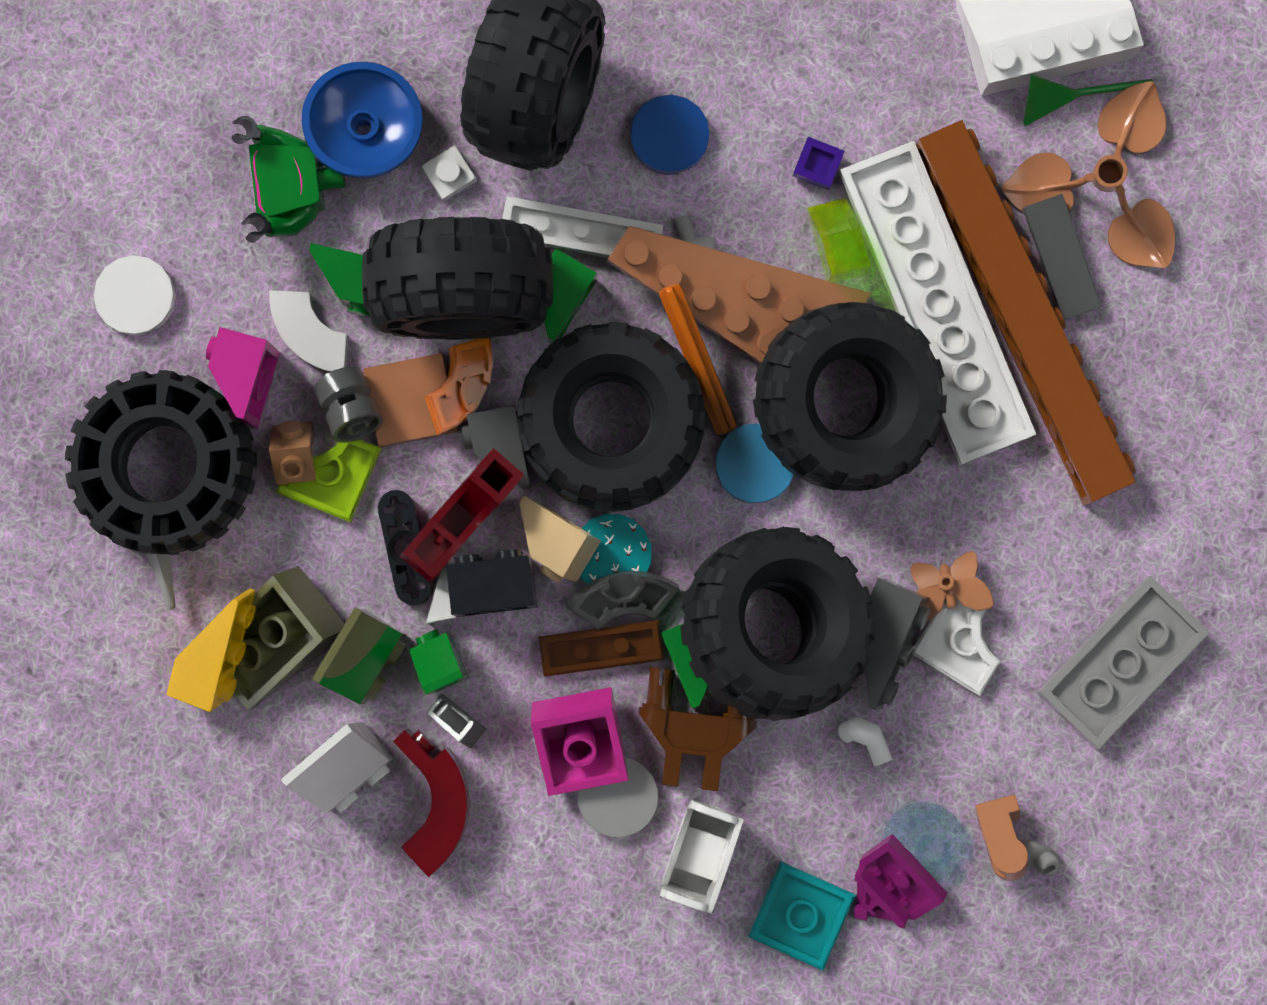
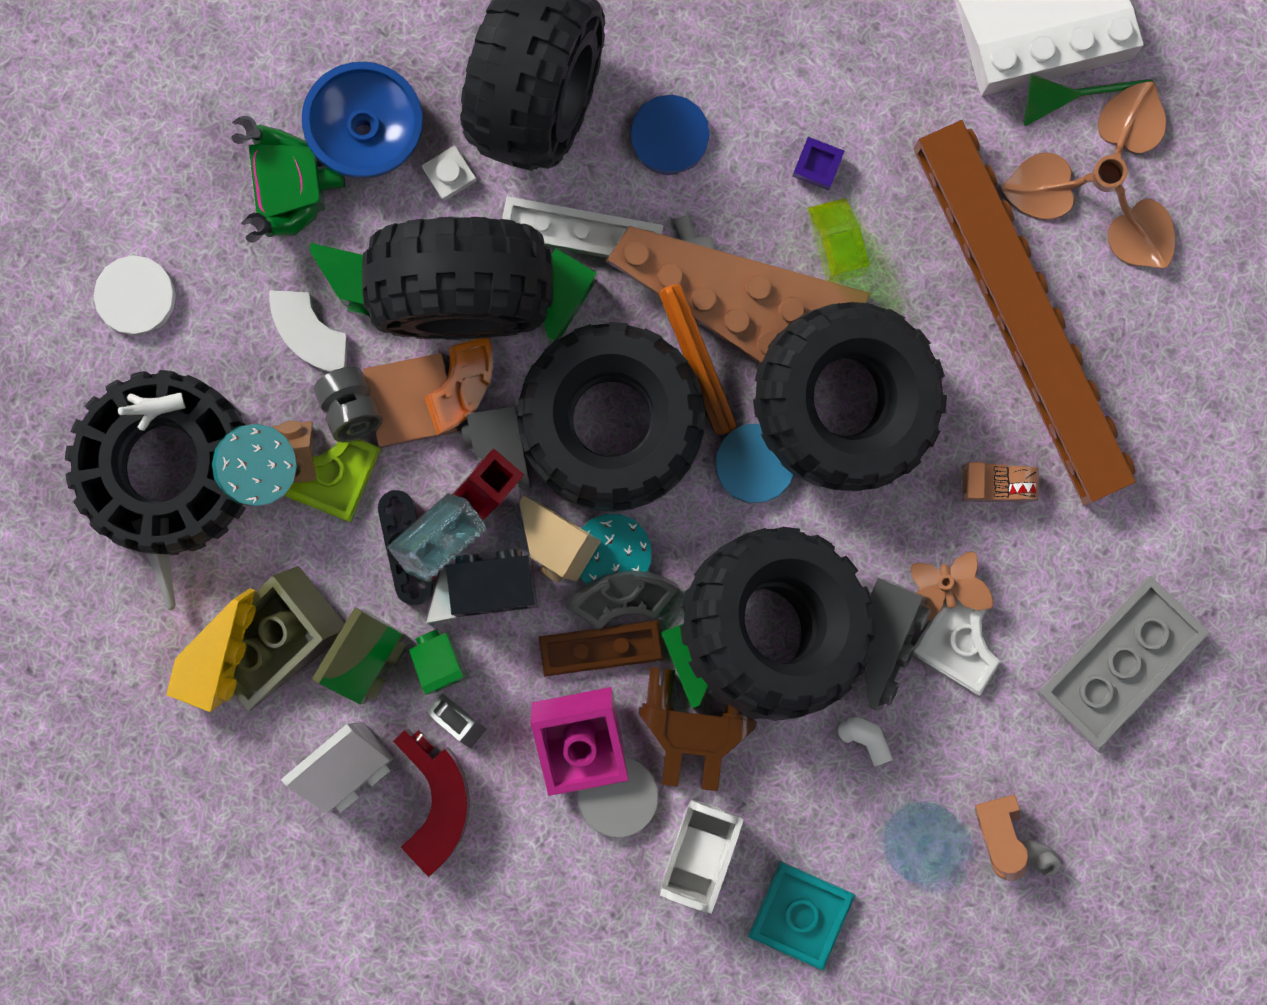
dark pink slope [206,327,281,428] -> none
white plate [839,141,1037,466] -> none
magenta slope [854,833,947,929] -> none
dark grey tile [1022,194,1102,320] -> none
none -> white bar [118,393,185,431]
none -> teal tile [212,424,297,507]
none -> clear light blue brick [387,493,487,581]
none -> nougat leg [962,462,1039,502]

